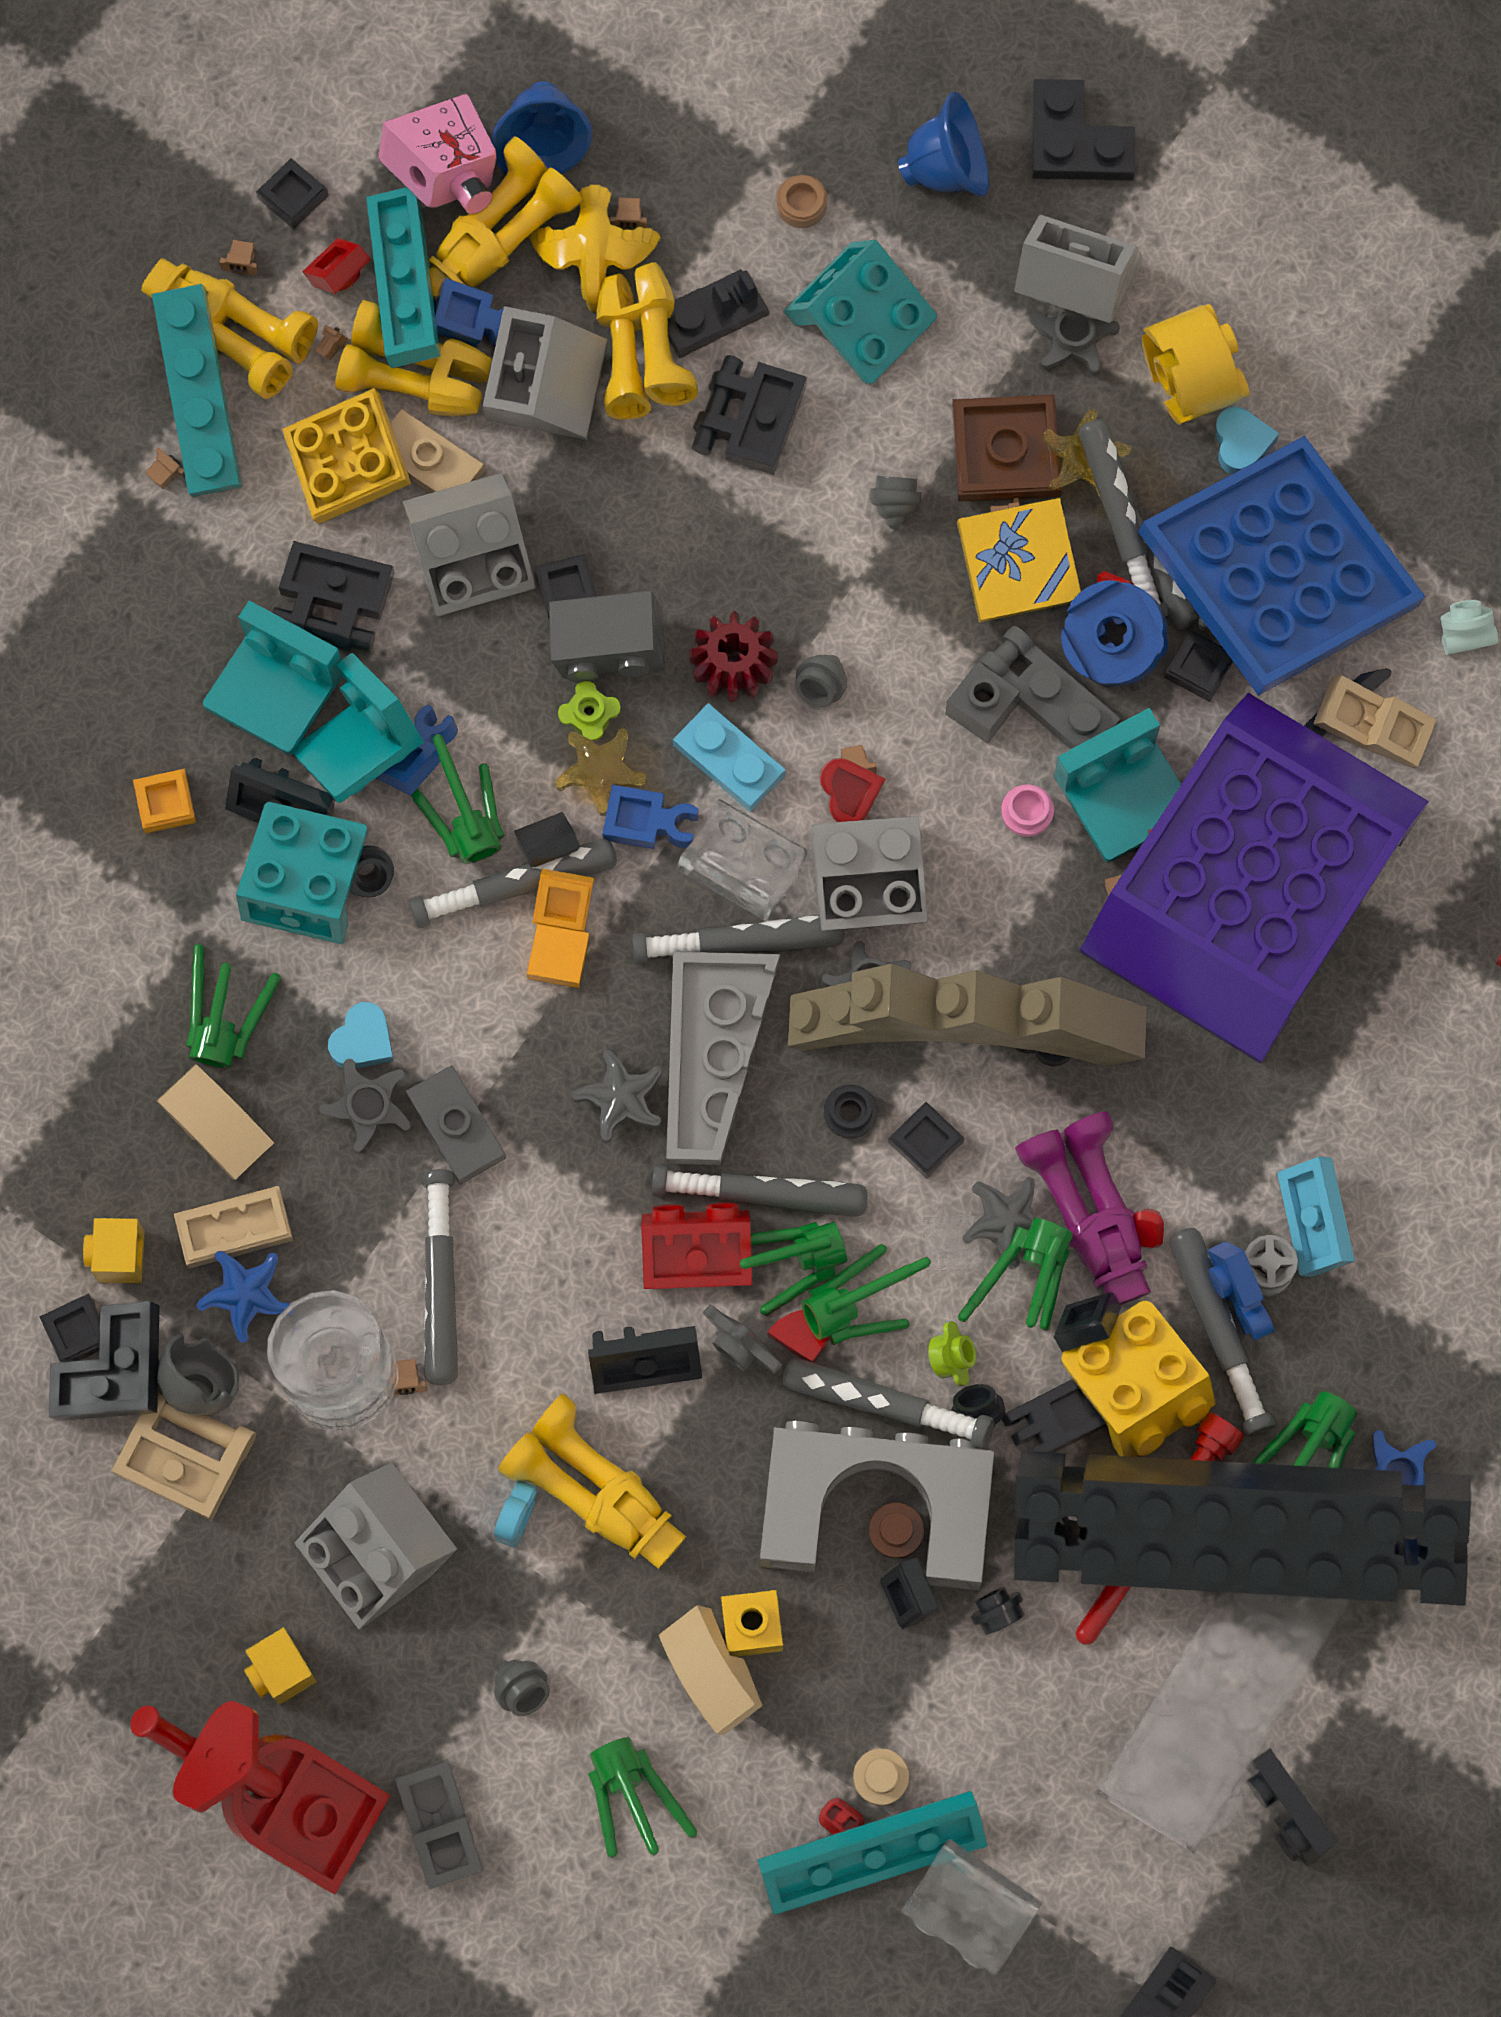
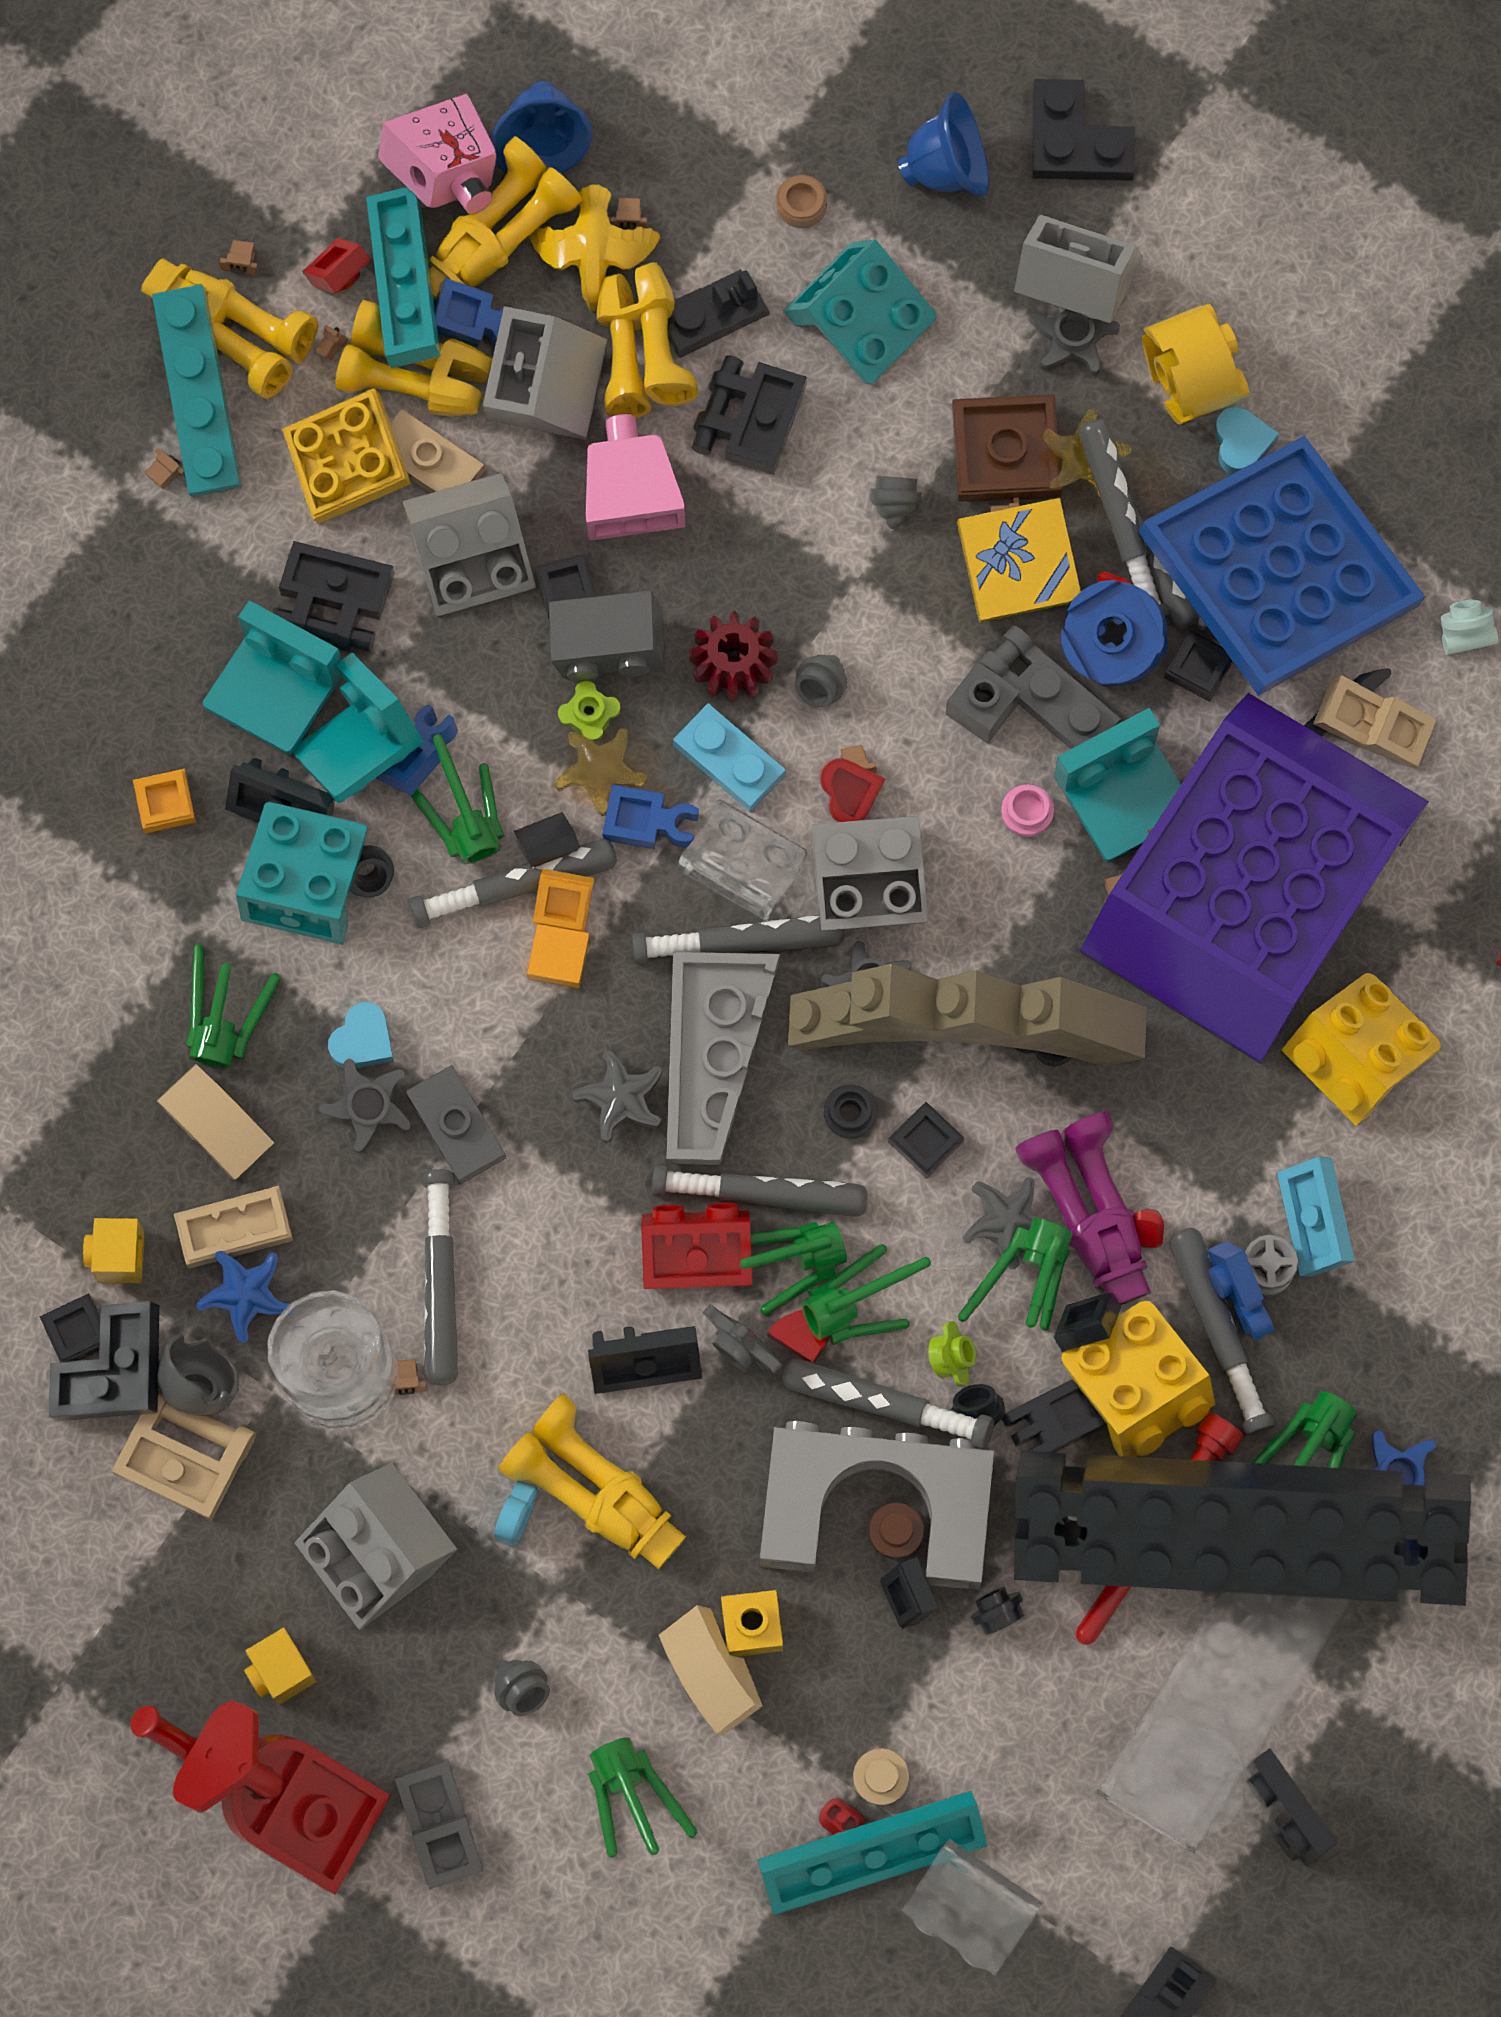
black tile [256,158,329,229] -> none
none -> bright pink torso [586,414,686,541]
none -> yellow bracket [1281,973,1441,1126]

